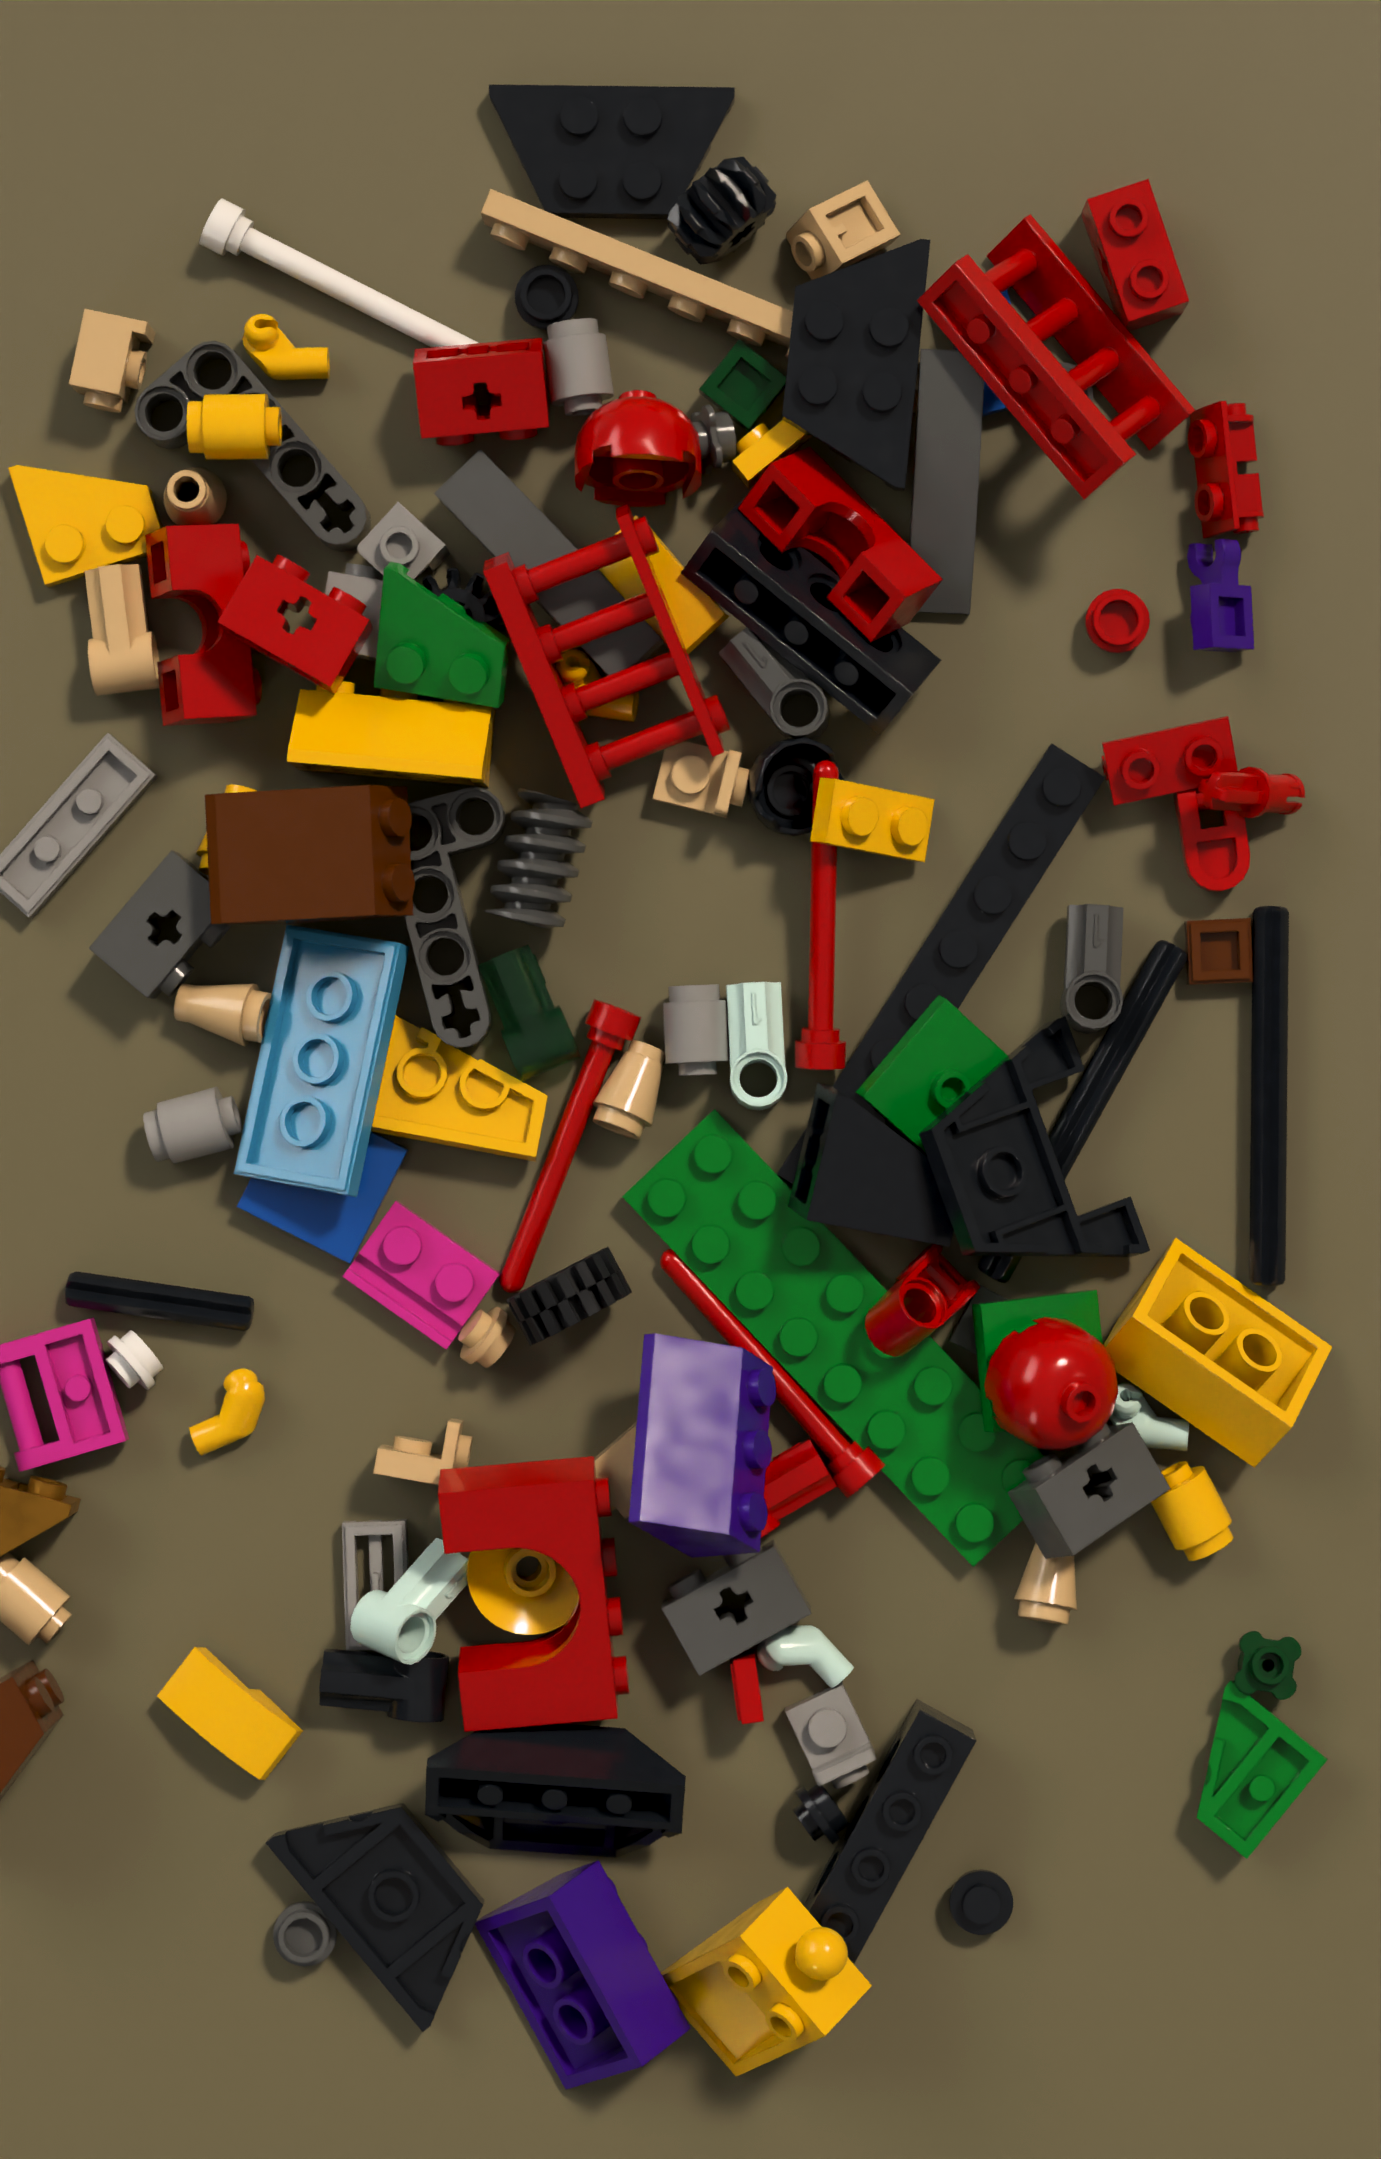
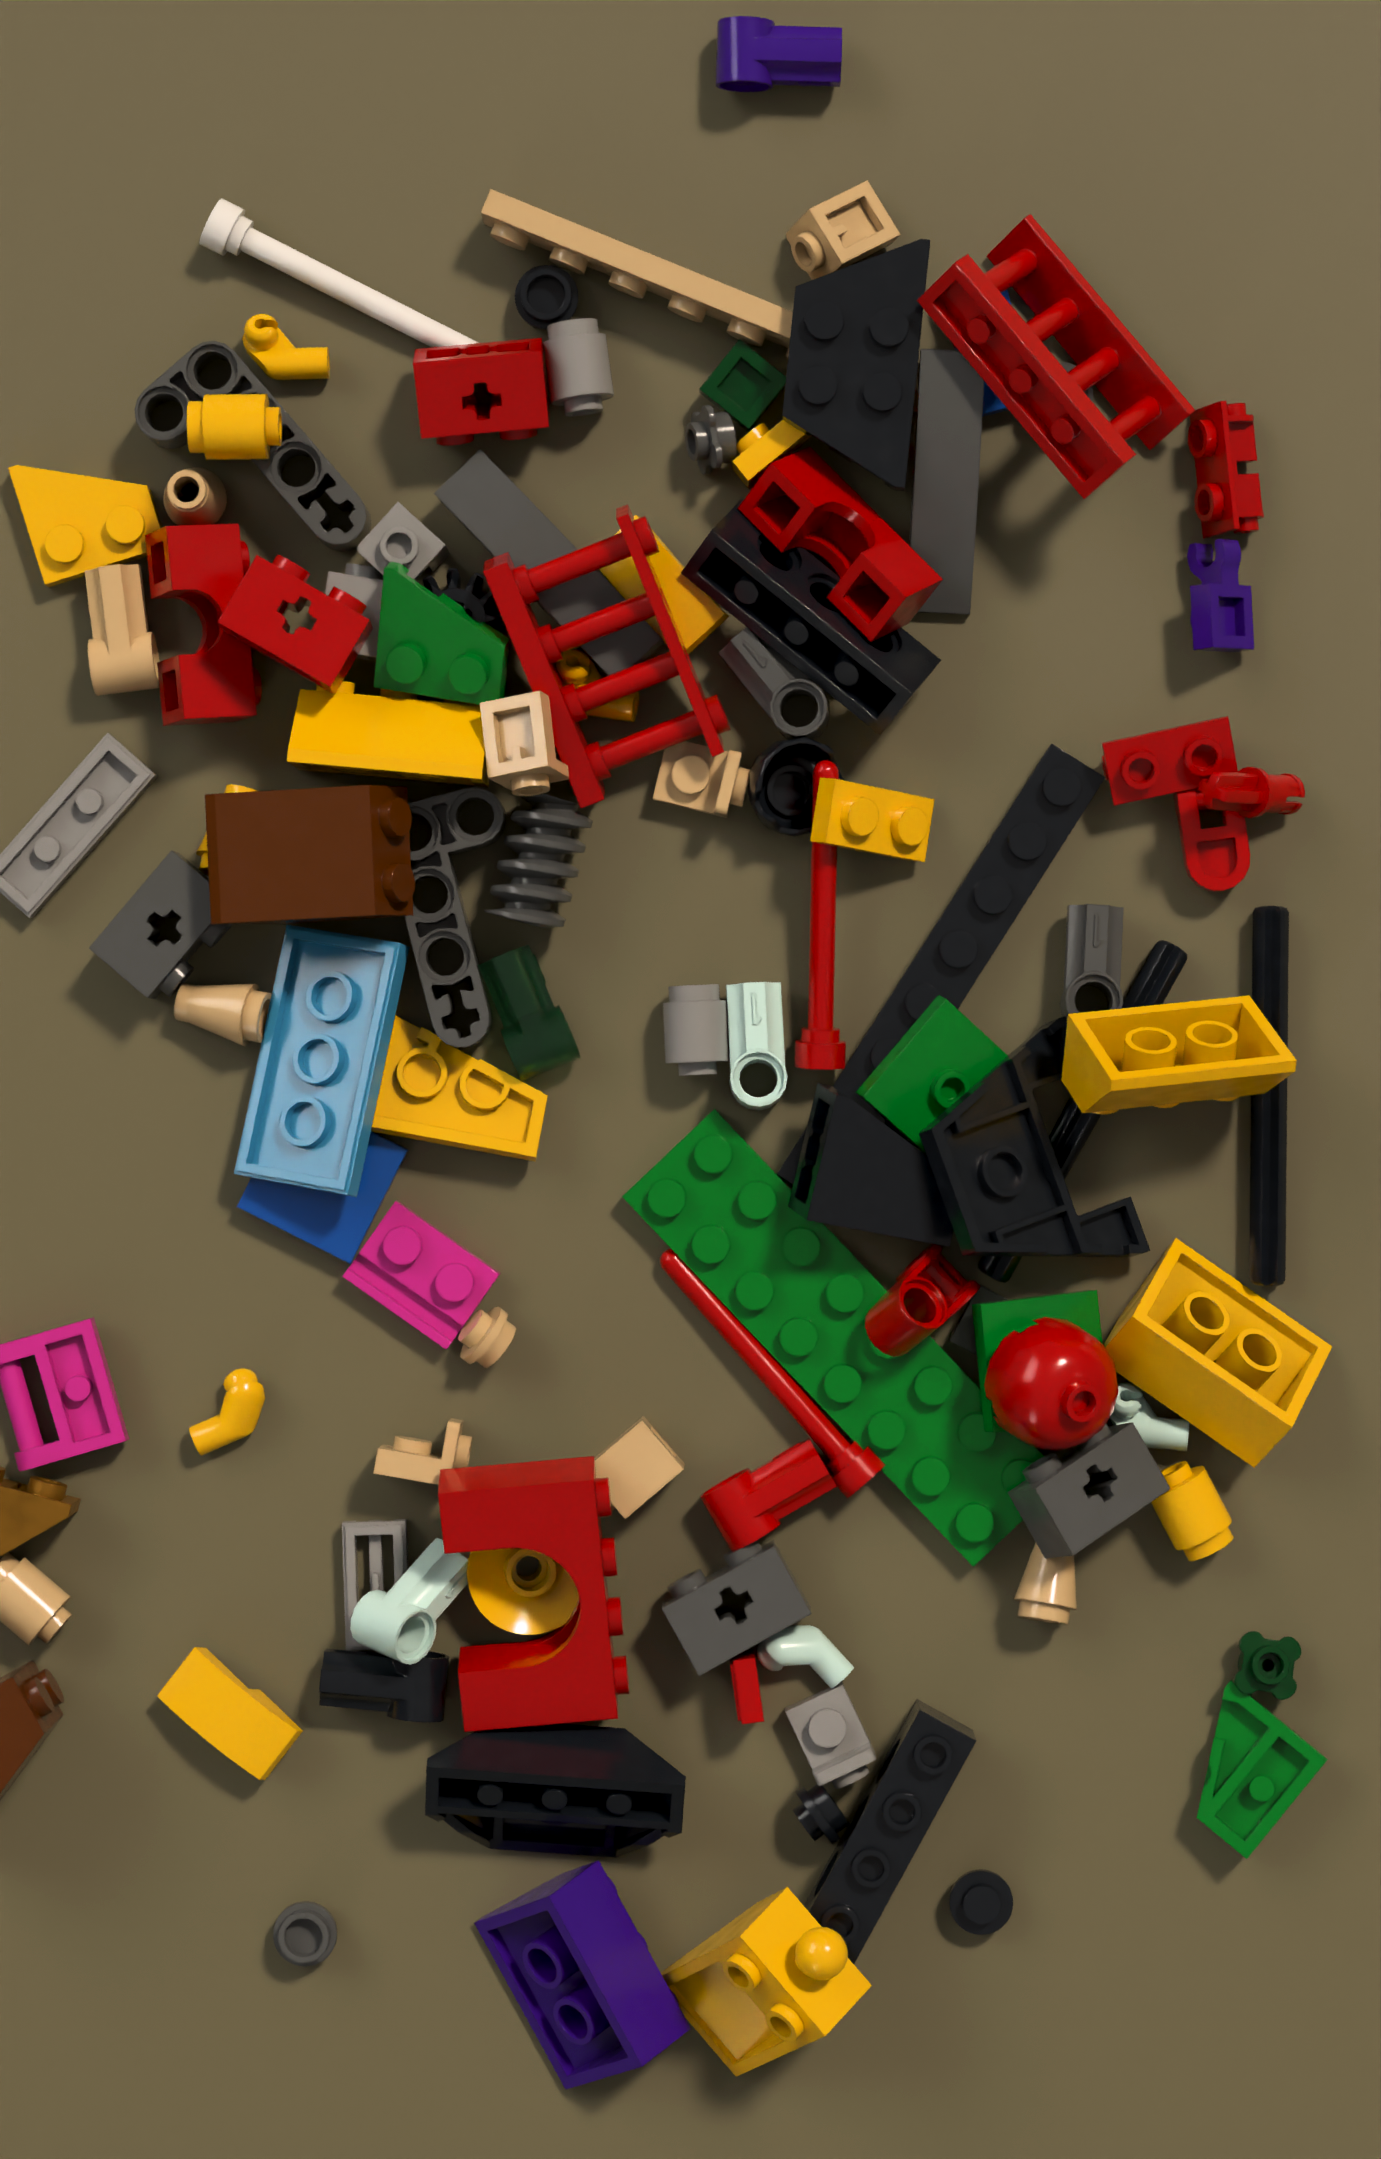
black axle [65,1272,254,1331] -> none
tan brick [69,309,155,413] -> none
white plate [105,1330,164,1390] -> none
light grey brick [143,1087,242,1164] -> none
black wing [266,1803,485,2032] -> none
black wing [489,85,735,219] -> none
red piece [499,999,642,1293] -> none
black tyre [506,1247,632,1346] -> none
red cylinder [575,390,702,507] -> none
tan cone [592,1040,665,1140] -> none
slope [629,1333,776,1558] -> none
black gear [667,156,776,265] -> none
red brick [1081,179,1189,332] -> none
red plate [1085,589,1150,654] -> none
reddish brown tile [1185,918,1253,985] -> none
none -> tan bracket [480,690,569,796]
none -> dark purple piece [716,16,842,92]
none -> yellow slope [1061,995,1297,1115]

